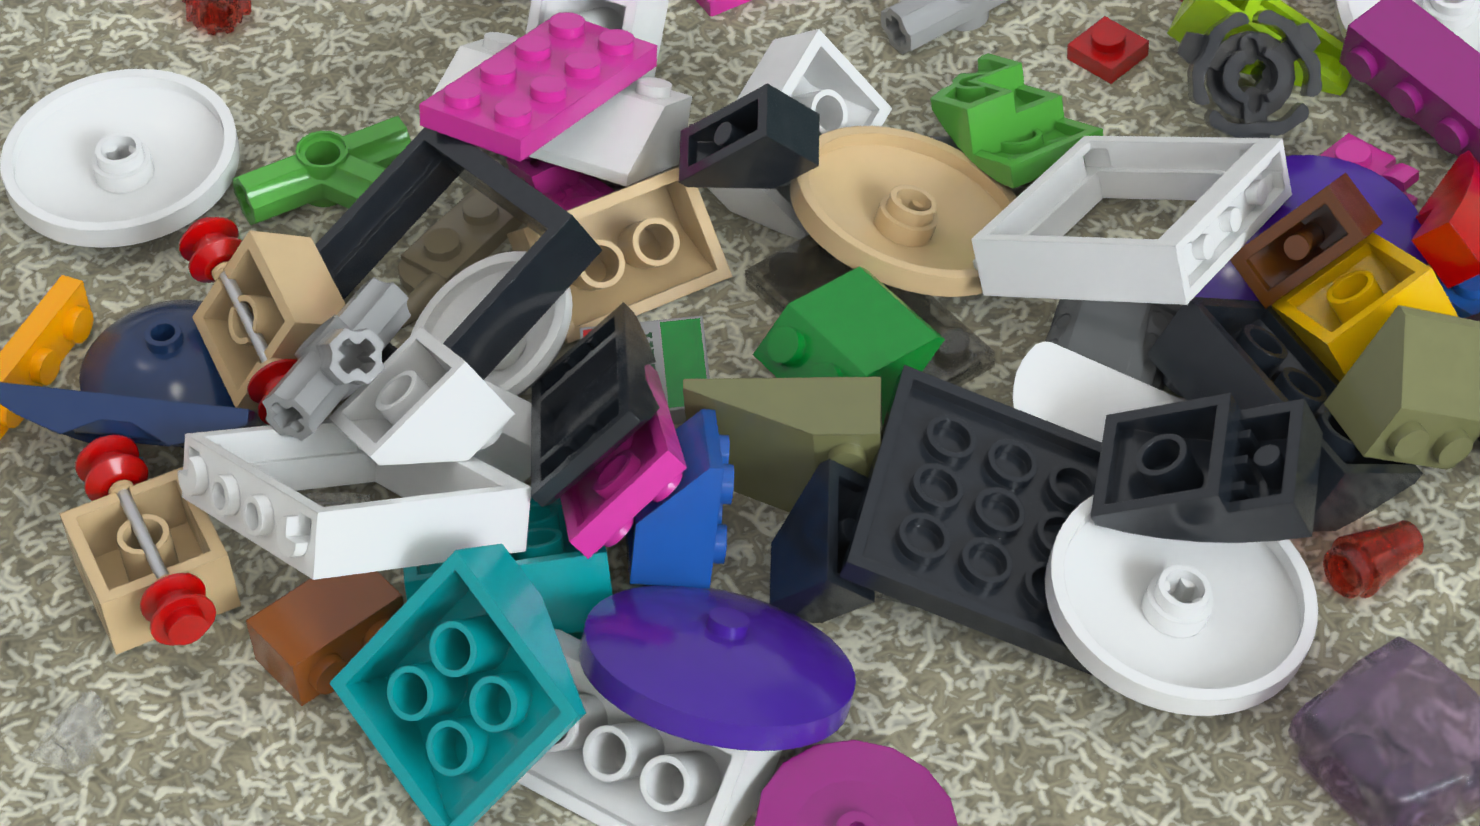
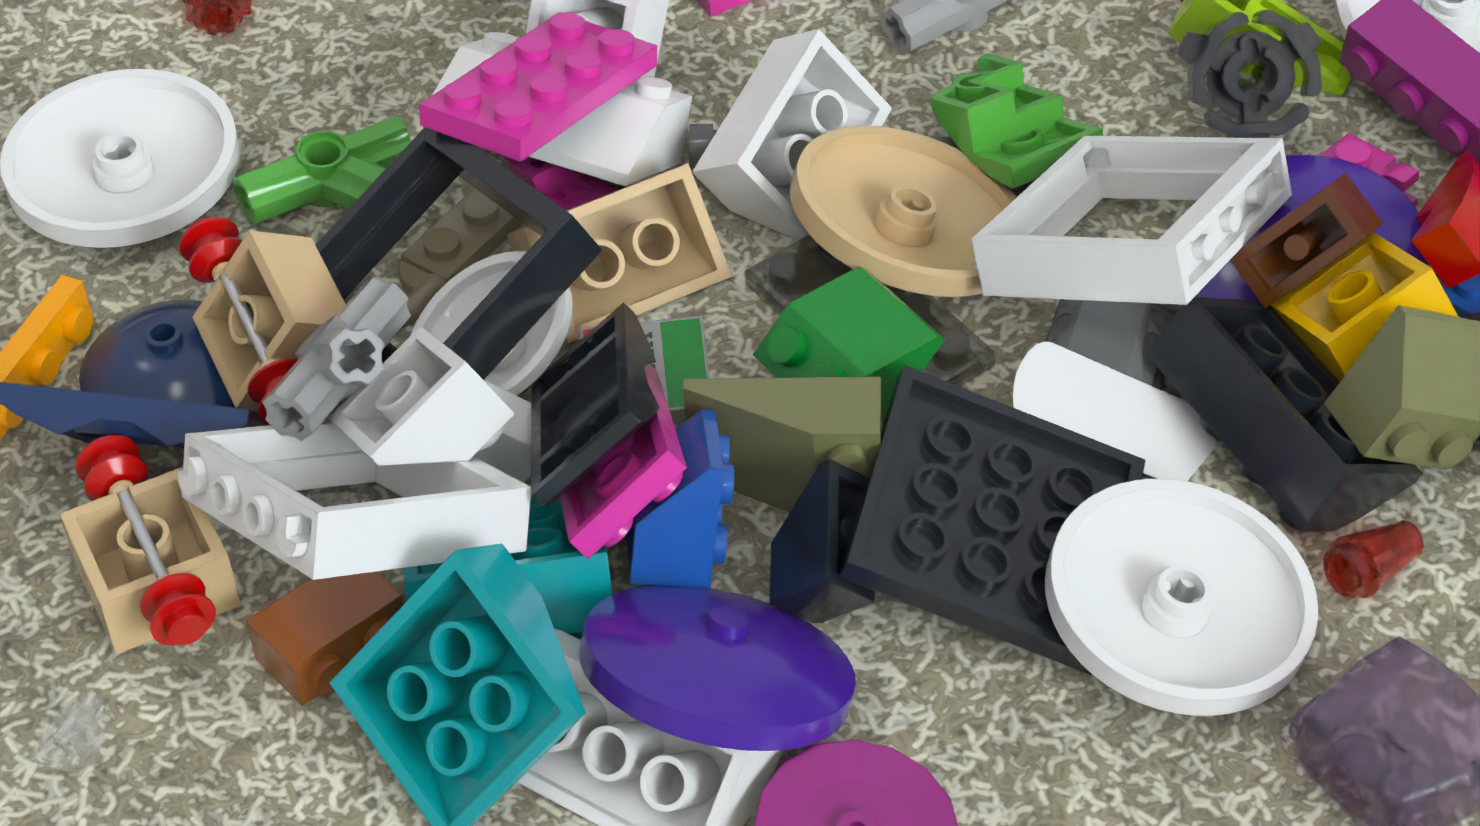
black slope [679,83,820,189] -> none
red plate [1067,16,1149,84] -> none
black slope [1090,393,1323,543] -> none

